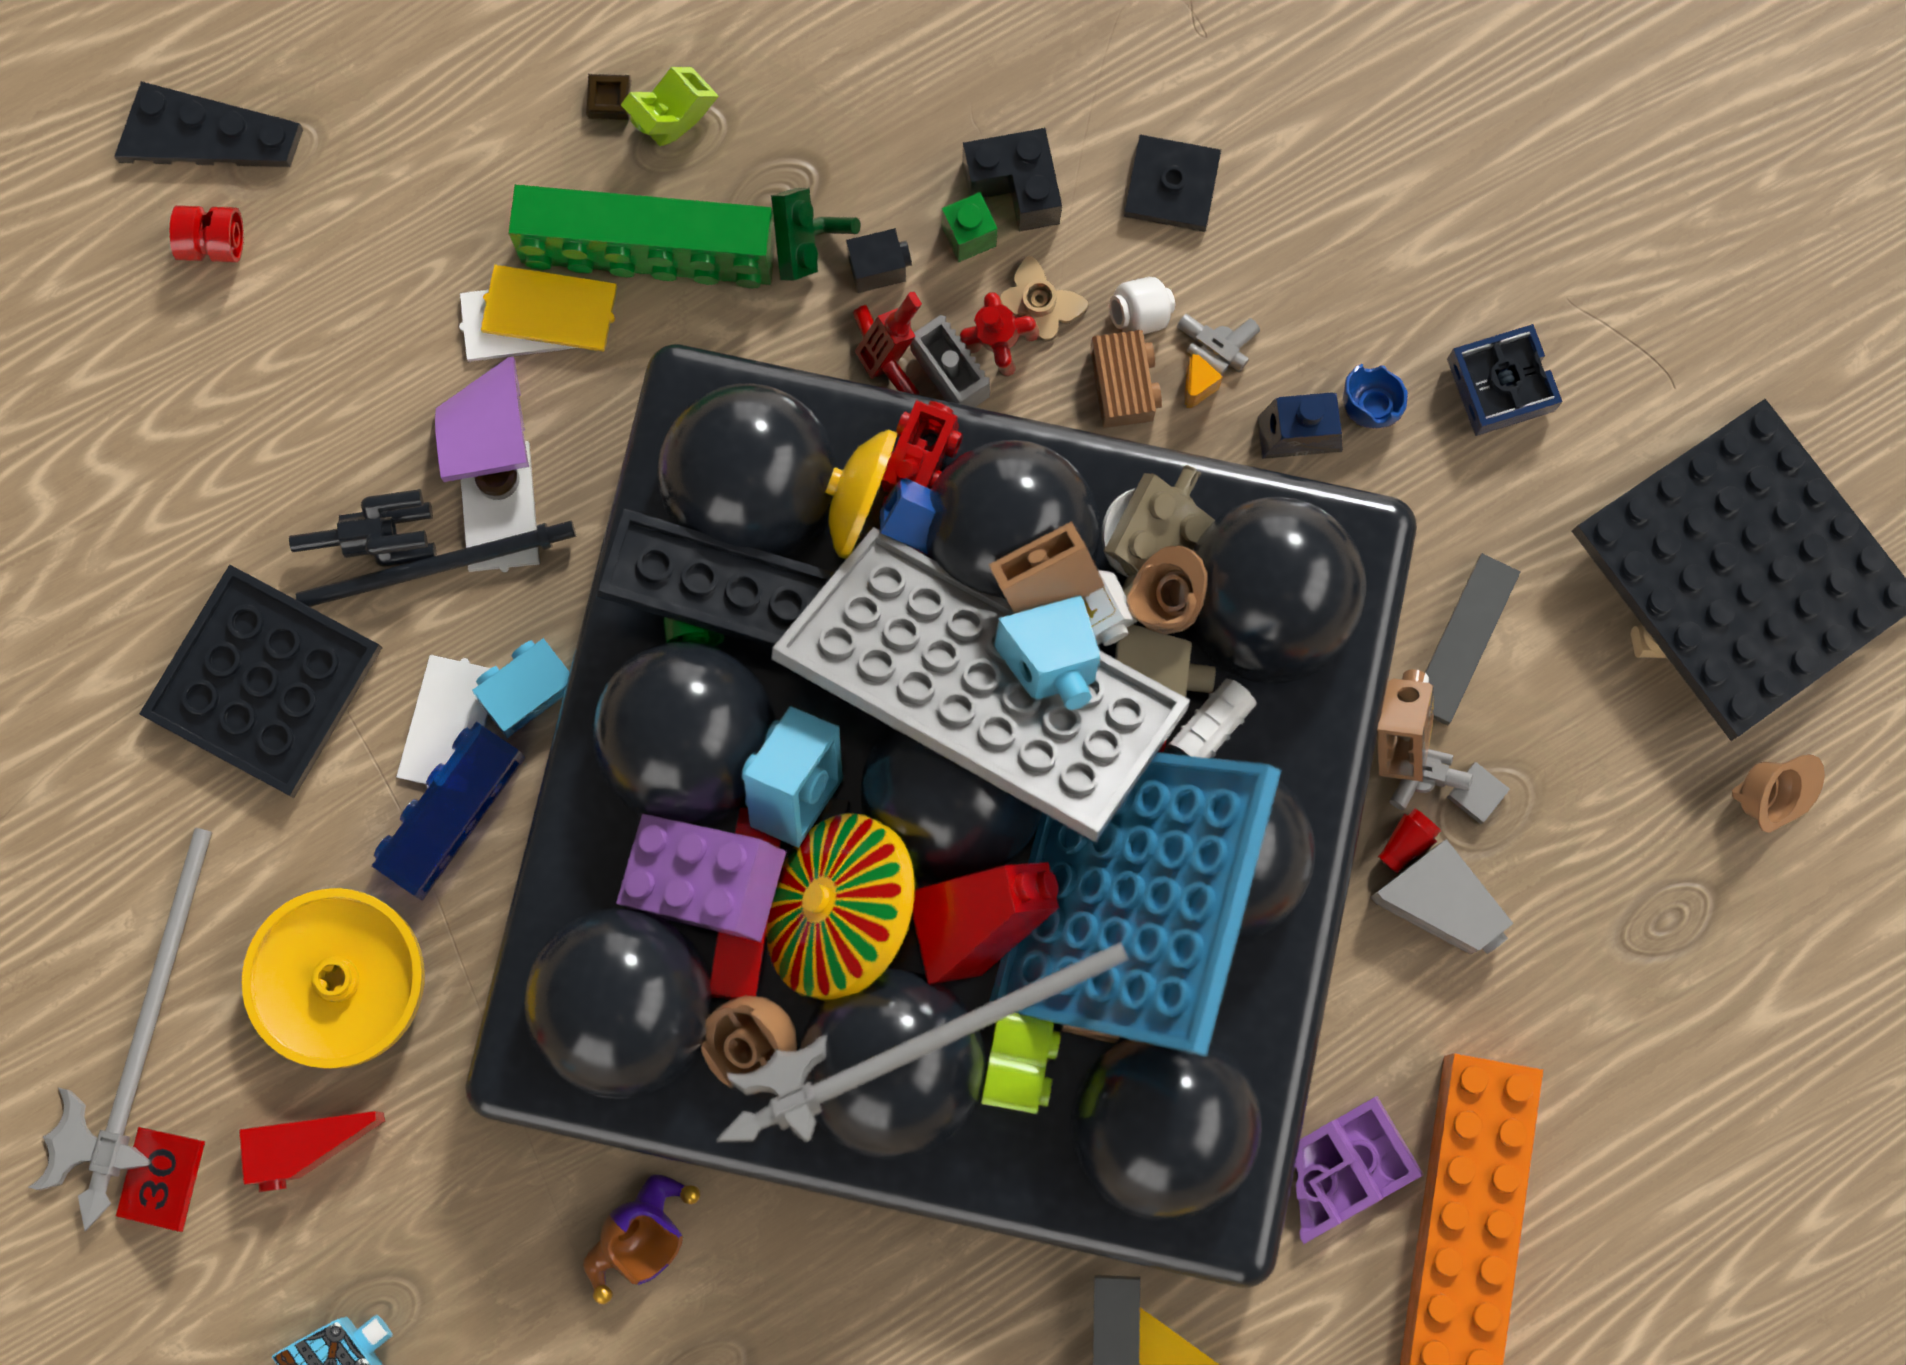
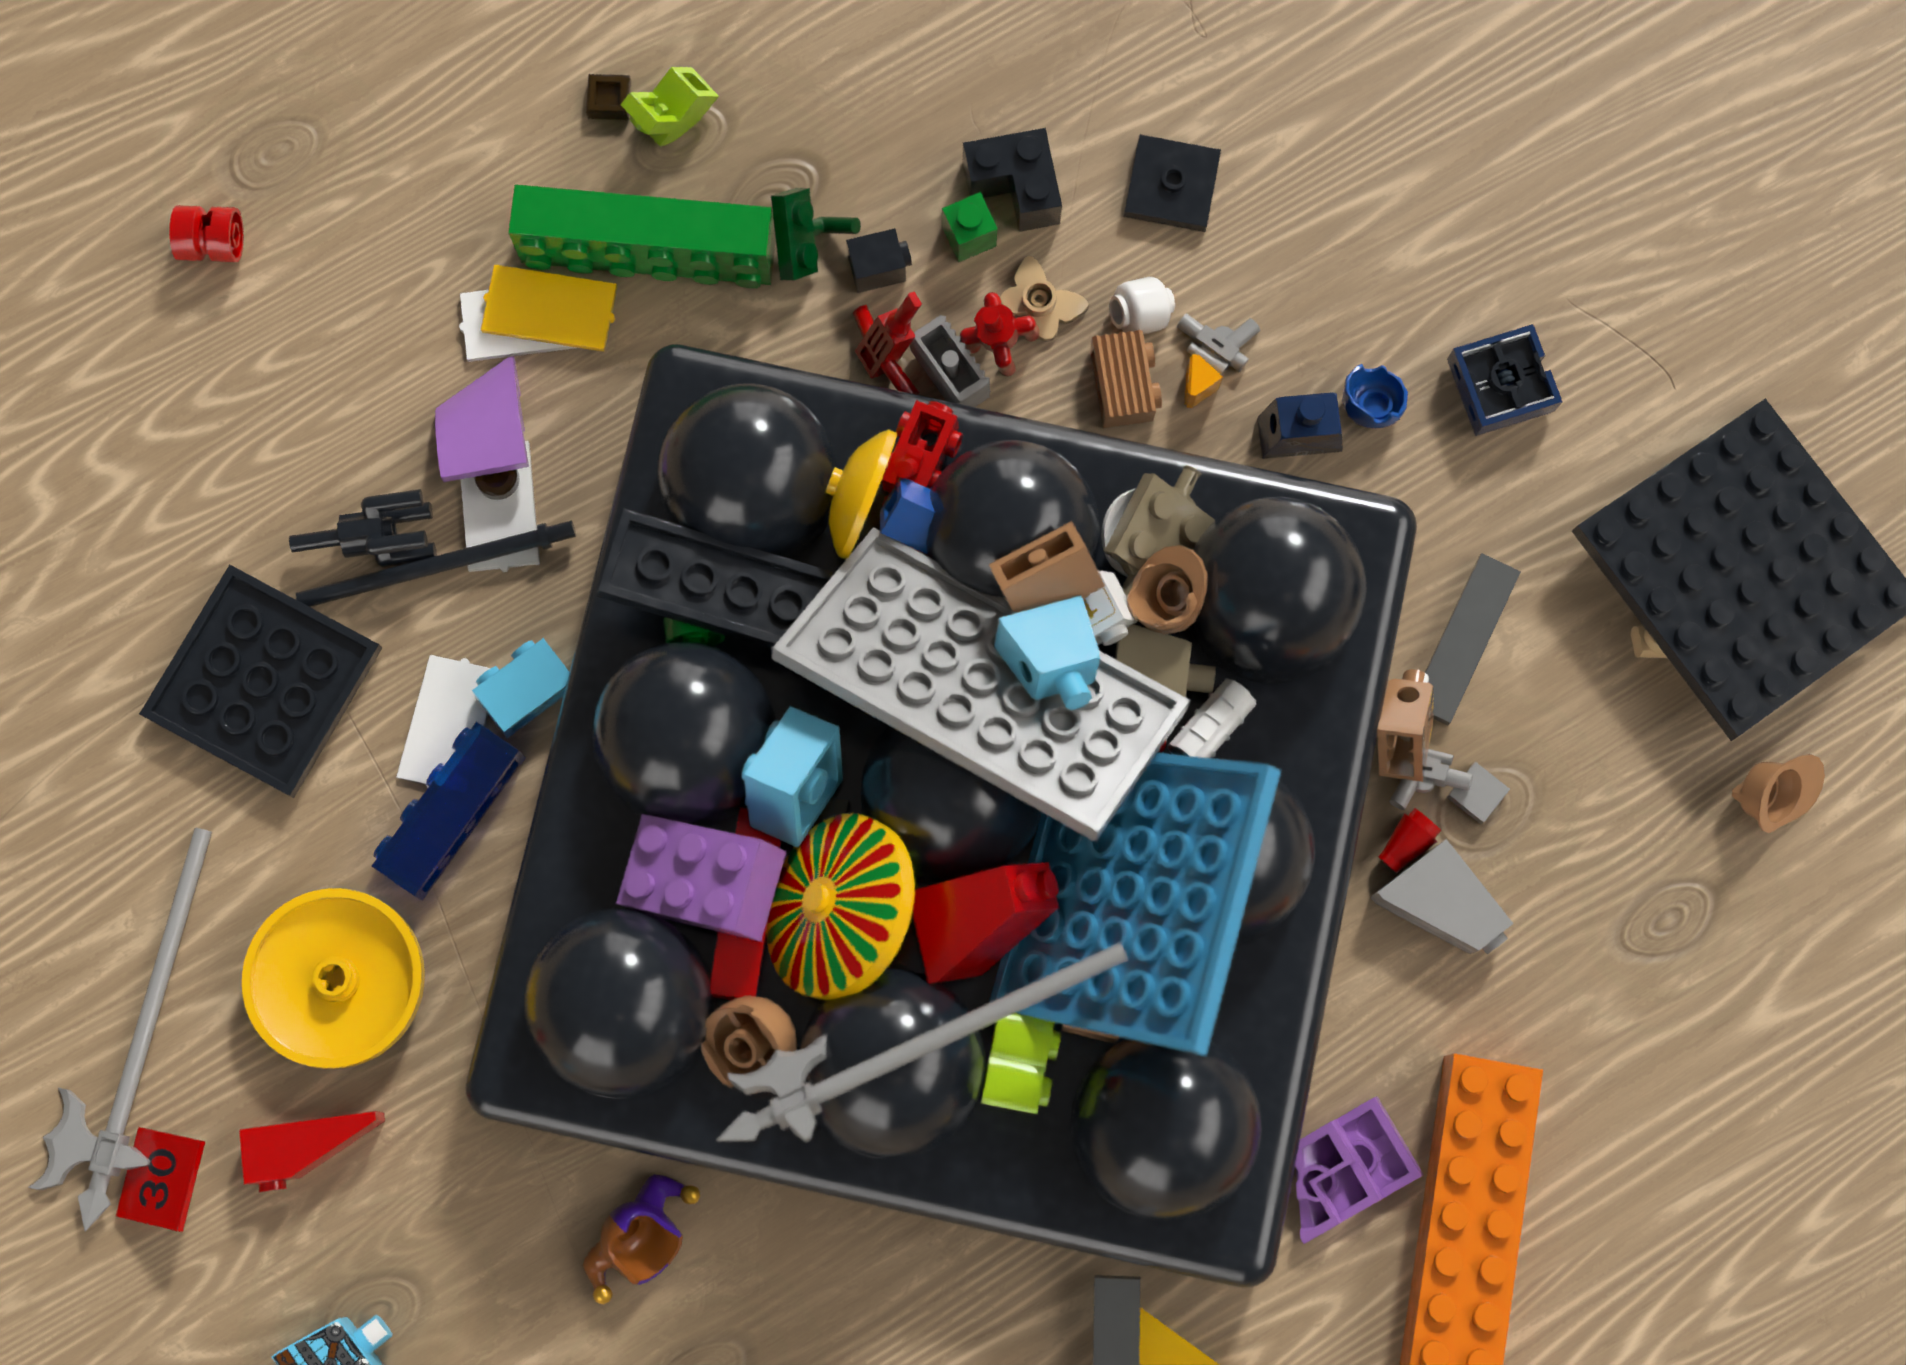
black wing [114,81,303,167] -> none

